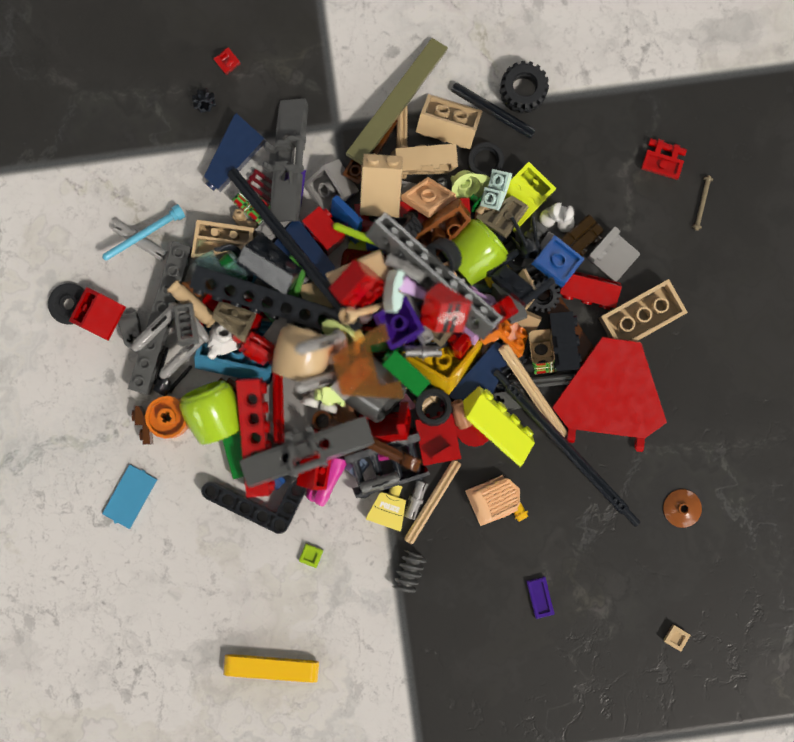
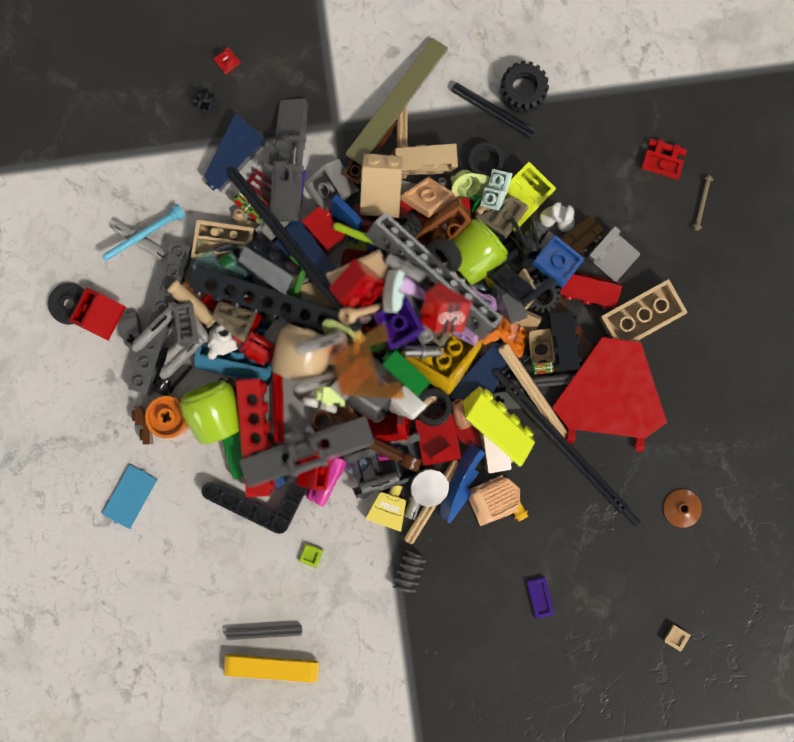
tan slope [416,94,482,149] -> none
red tile [448,332,471,360] -> none
red slope [491,296,519,324] -> none
none -> dark grey axle [226,625,303,640]
none -> white slope [389,386,427,419]
none -> tile [410,468,449,507]
none -> blue slope [438,444,485,523]
none -> slope [480,432,513,473]

